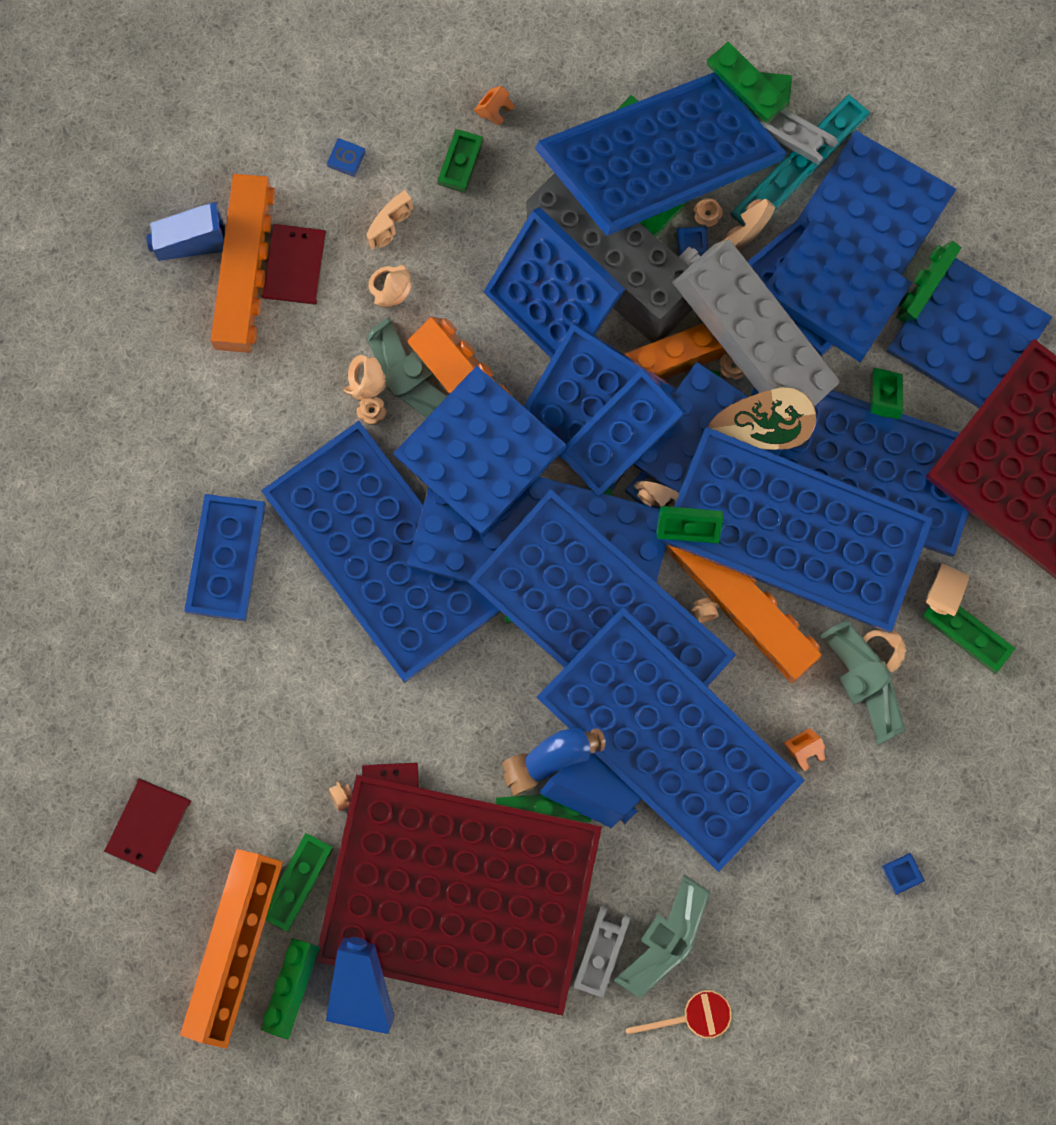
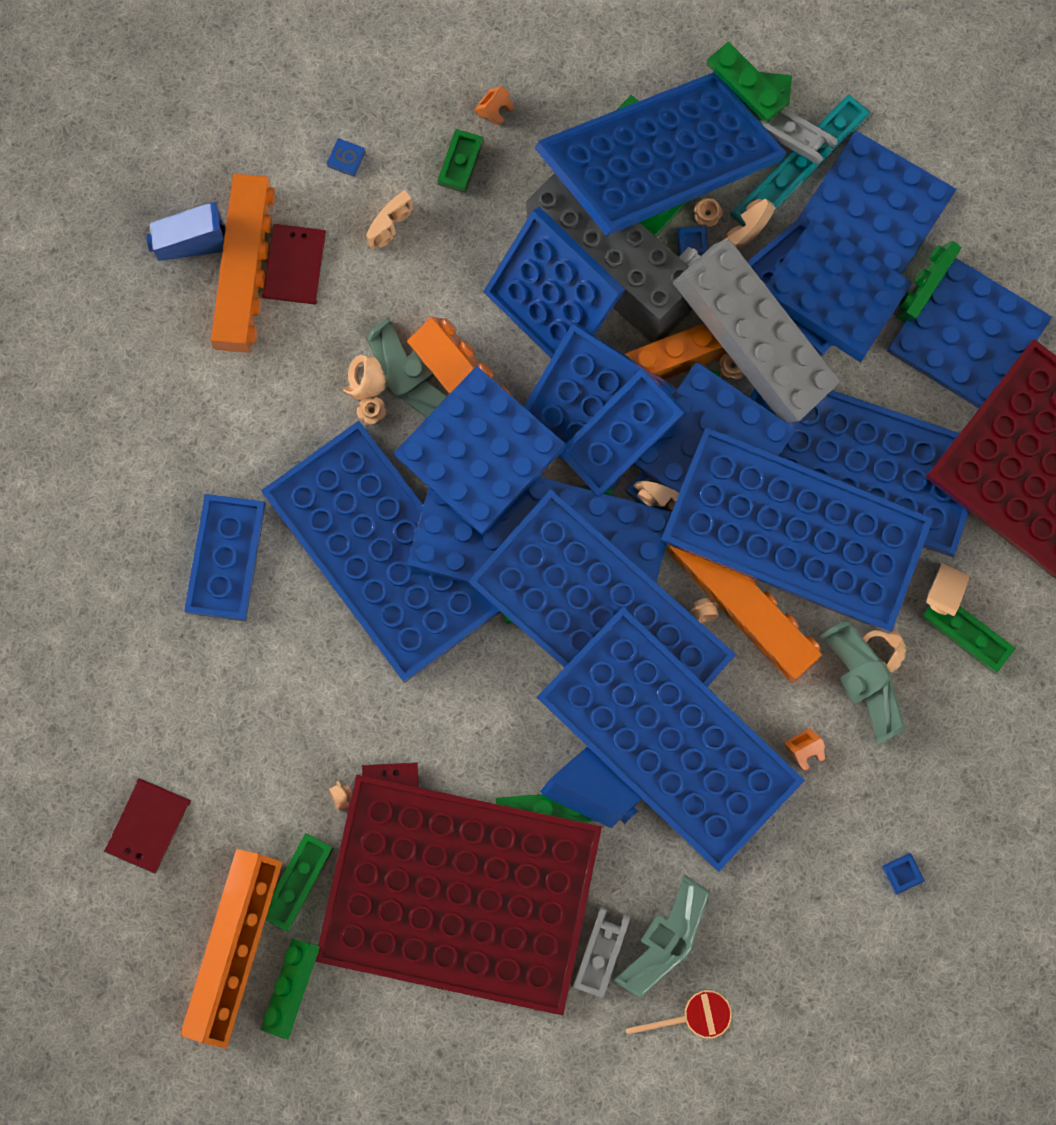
blue slope [326,937,395,1034] -> none
light nougat piece [368,265,412,308] -> none
blue piece [502,727,606,797] -> none
green plate [656,506,724,543] -> none
shield [708,387,816,450] -> none
green plate [870,367,903,420] -> none

